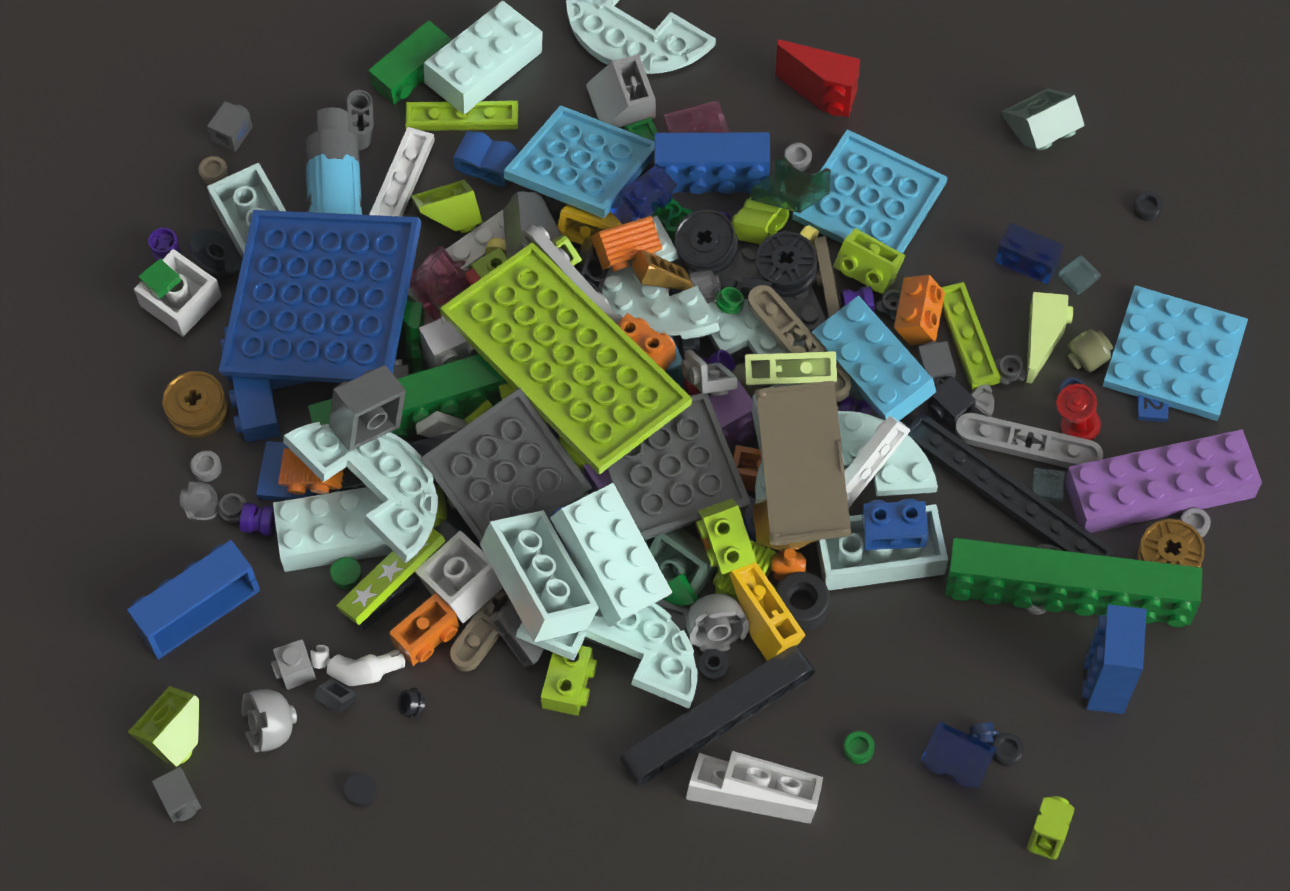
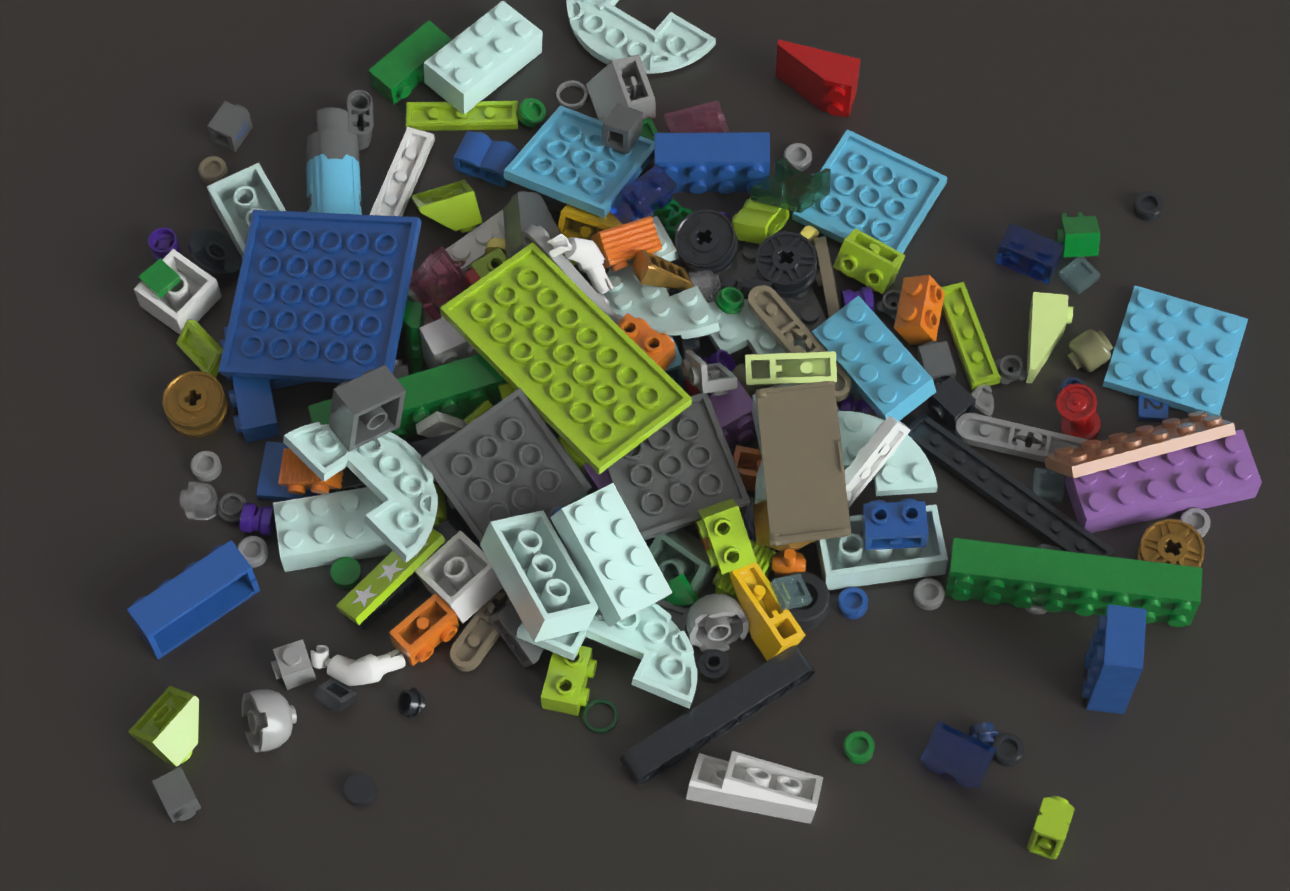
slope [1001,88,1085,150] -> none
none -> lime plate [176,320,223,378]
none -> light grey tile [237,536,269,568]
none -> green tile [517,98,546,127]
none -> white arm [547,234,614,294]
none -> light grey piece [556,80,588,110]
none -> dark green piece [583,699,618,734]
none -> dark grey brick [602,104,643,154]
none -> clear light blue tile [770,574,812,610]
none -> blue tile [837,587,868,619]
none -> light grey tile [913,578,945,610]
none -> nougat plate [1044,411,1236,478]
none -> green brick [1055,212,1100,258]

